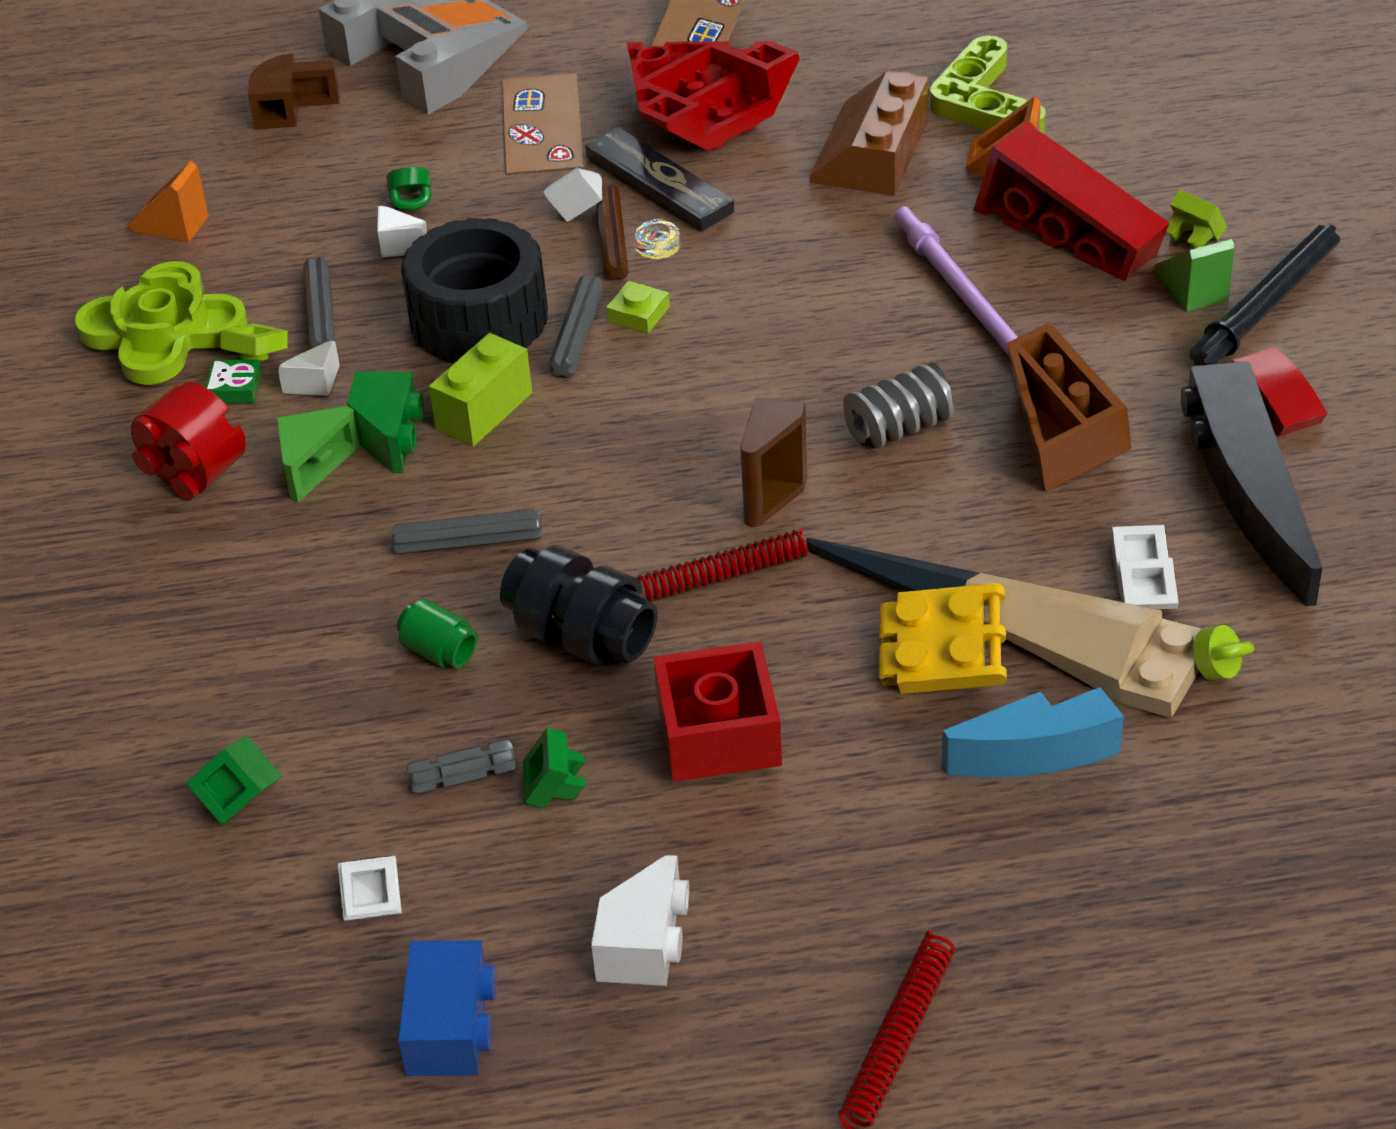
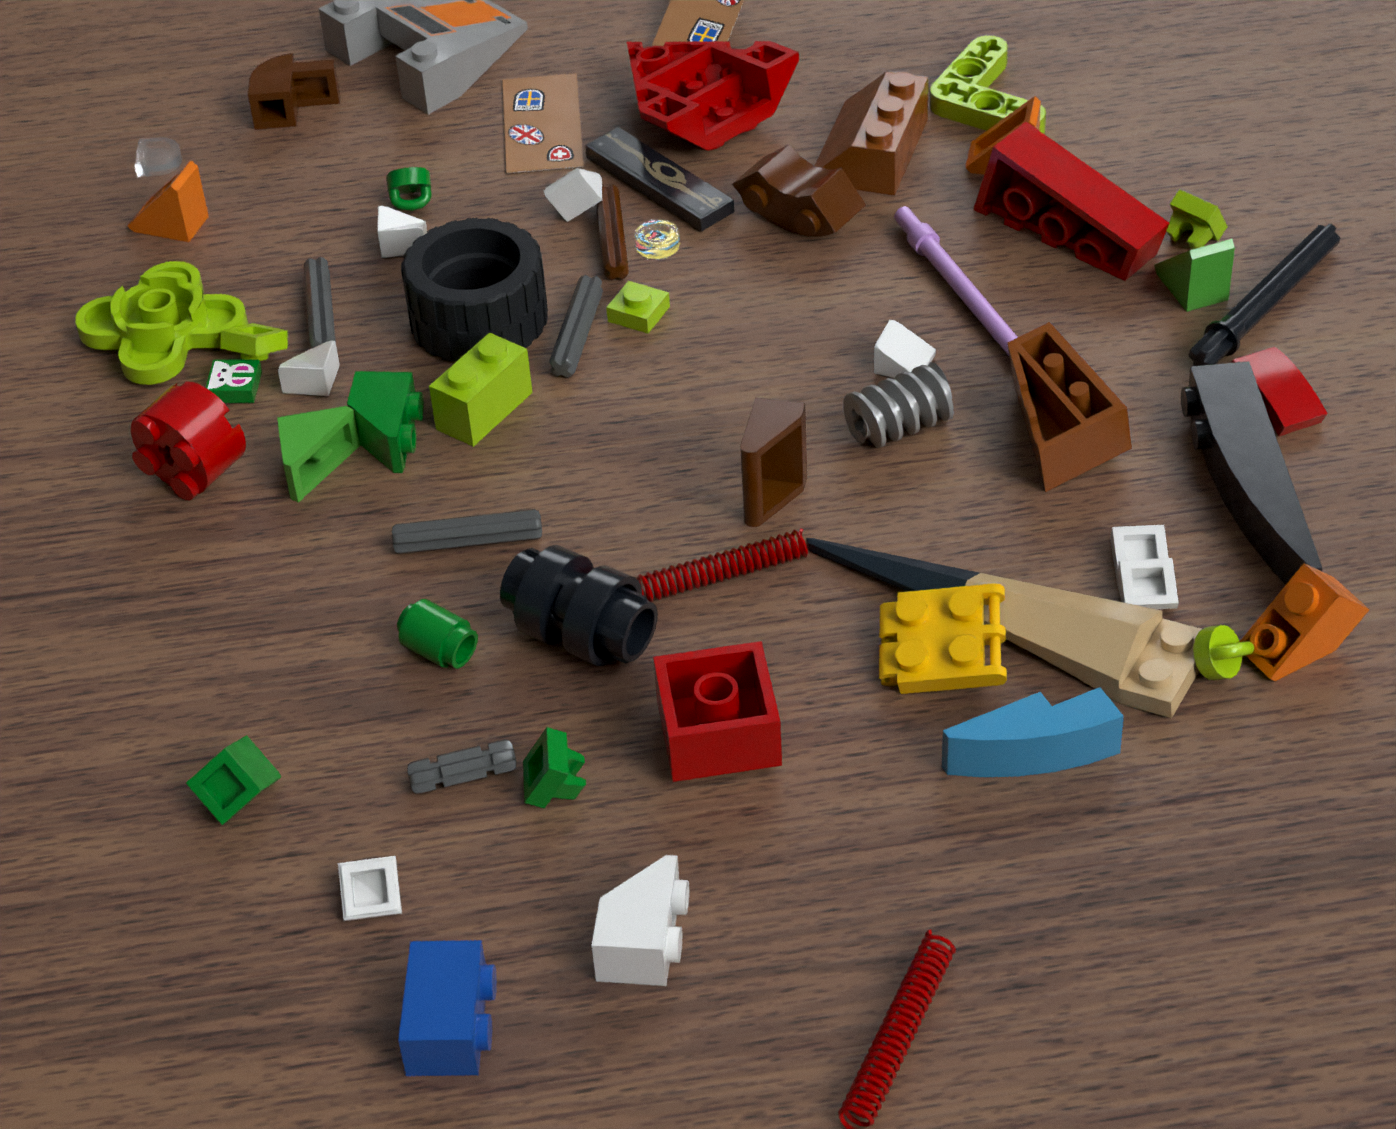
none -> clear tile [135,137,182,177]
none -> reddish brown brick [732,144,866,237]
none -> white slope [874,319,936,378]
none -> orange slope [1240,563,1370,681]

